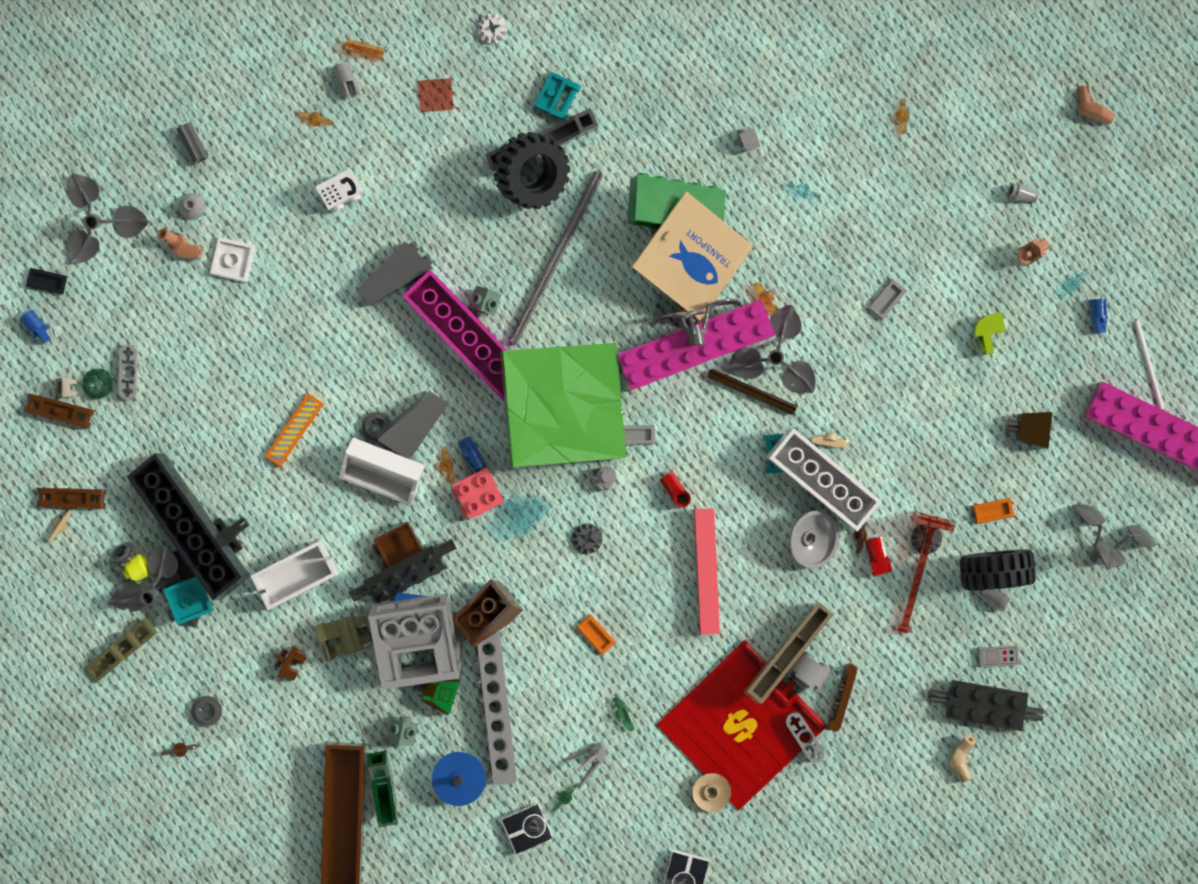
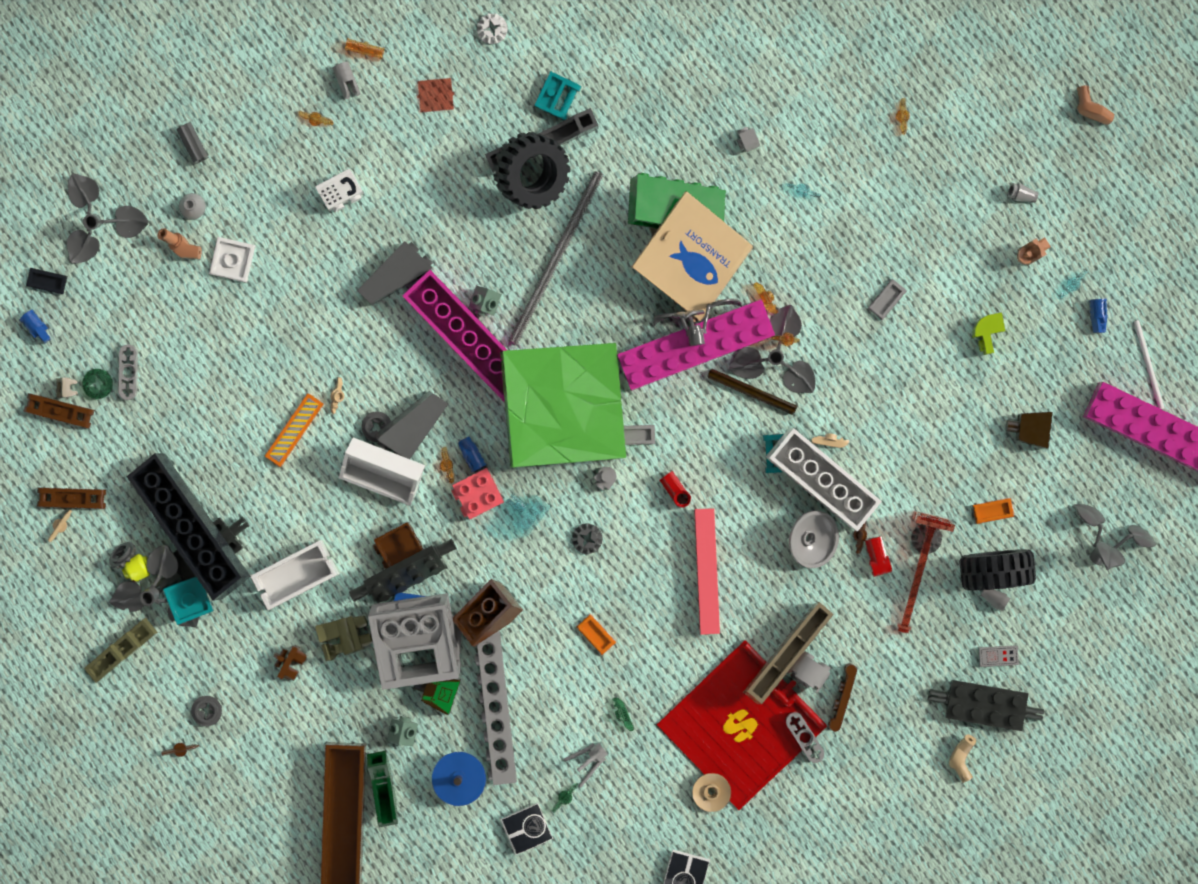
none -> tan piece [330,377,344,414]
none -> clear orange piece [771,332,800,346]

